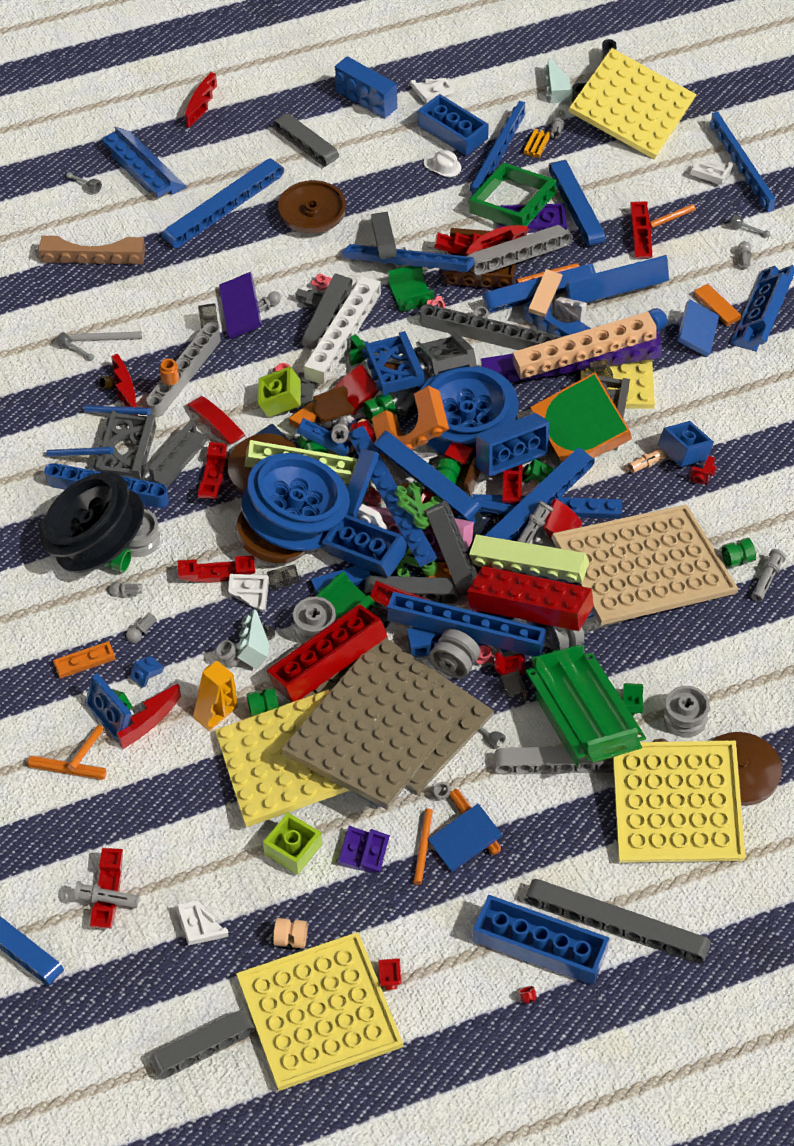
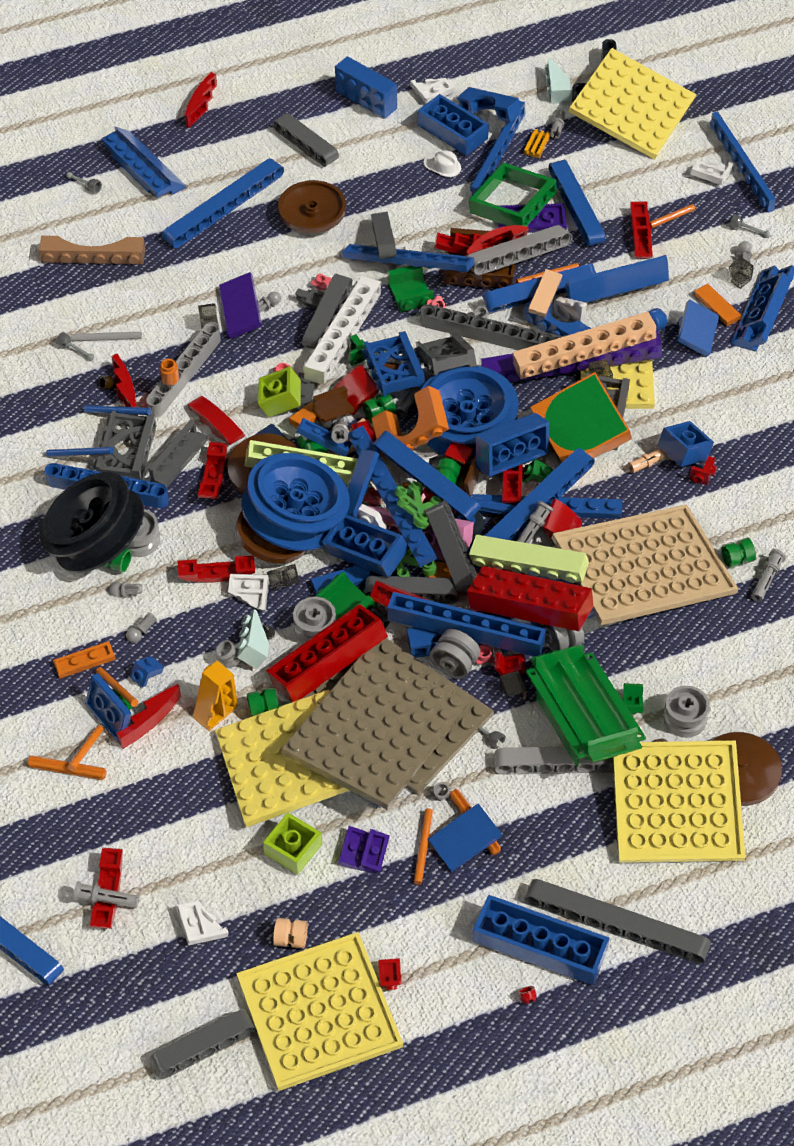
none -> orange bar [96,667,138,707]
none -> blue arch [457,87,522,123]
none -> clear smoke panel [727,257,754,289]

